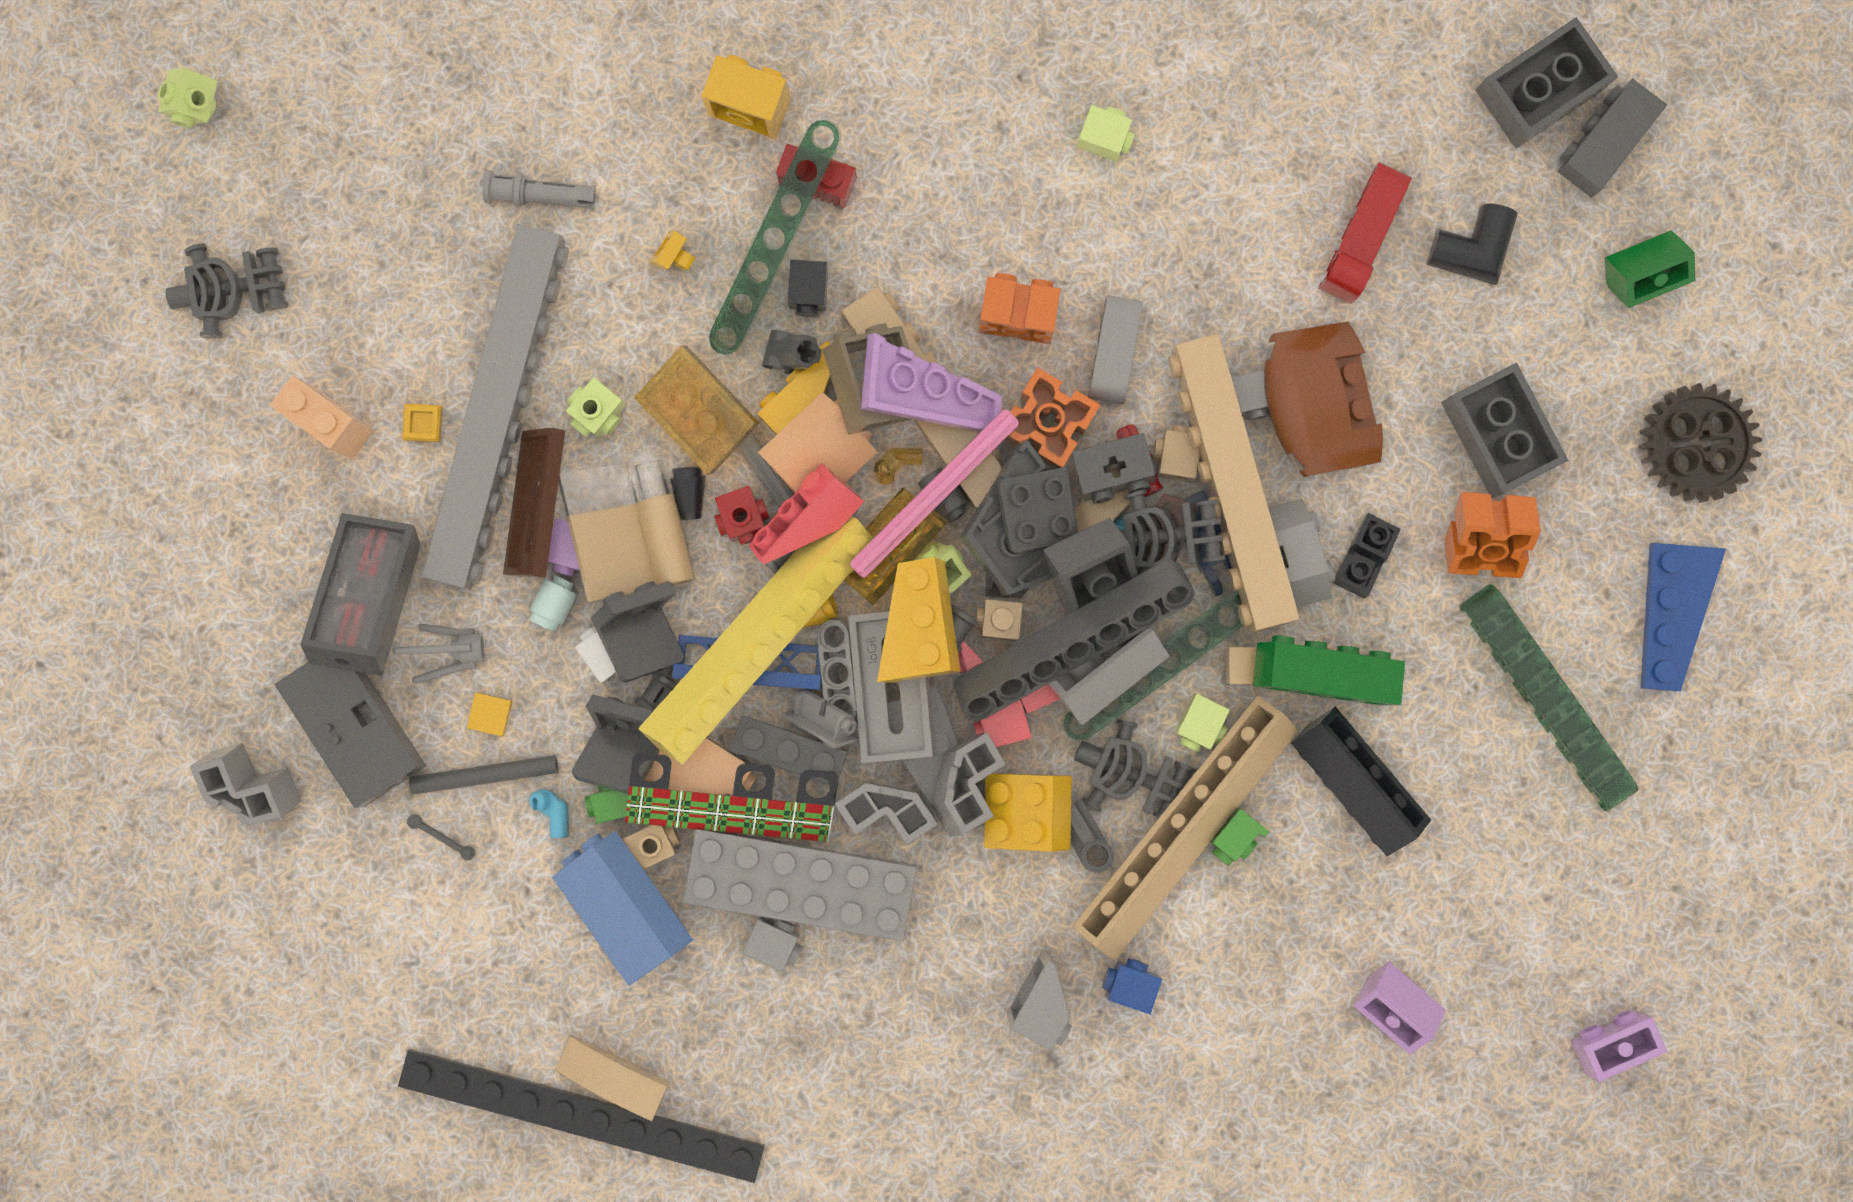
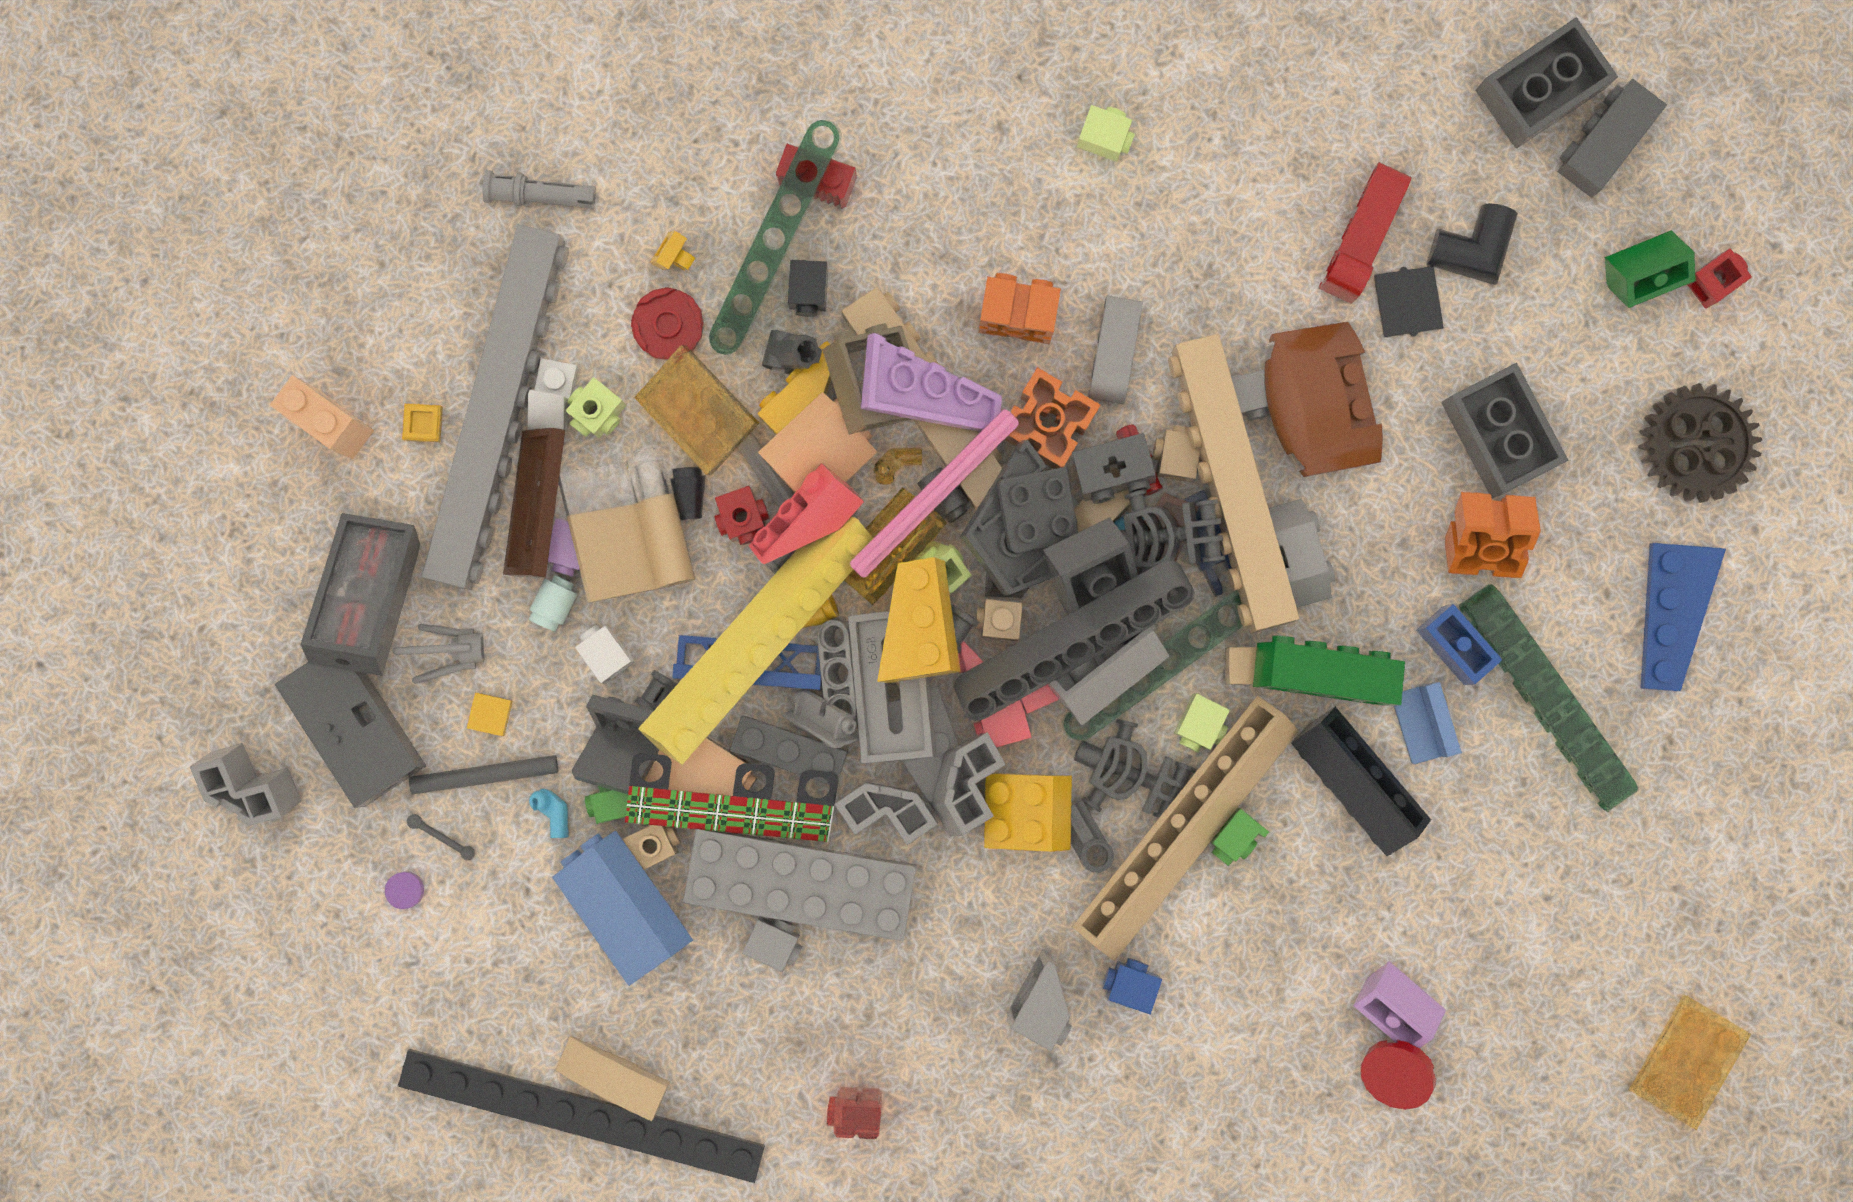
yellowish green brick [158,68,218,128] -> none
dark grey piece [166,244,288,338] -> none
dark grey bracket [591,581,684,682] -> none
yellow brick [701,55,791,139] -> none
black slope [1332,513,1401,599] -> none
lavender brick [1571,1009,1668,1082] -> none
none -> medium lavender tile [385,872,424,909]
none -> white slope [528,358,578,430]
none -> red tile [631,287,704,361]
none -> clear red brick [827,1087,882,1139]
none -> red tile [1361,1040,1436,1110]
none -> black piece [1374,266,1444,337]
none -> medium blue panel [1394,682,1462,764]
none -> blue brick [1416,604,1502,685]
none -> clear yellow plate [1629,994,1751,1130]
none -> red brick [1687,248,1752,309]

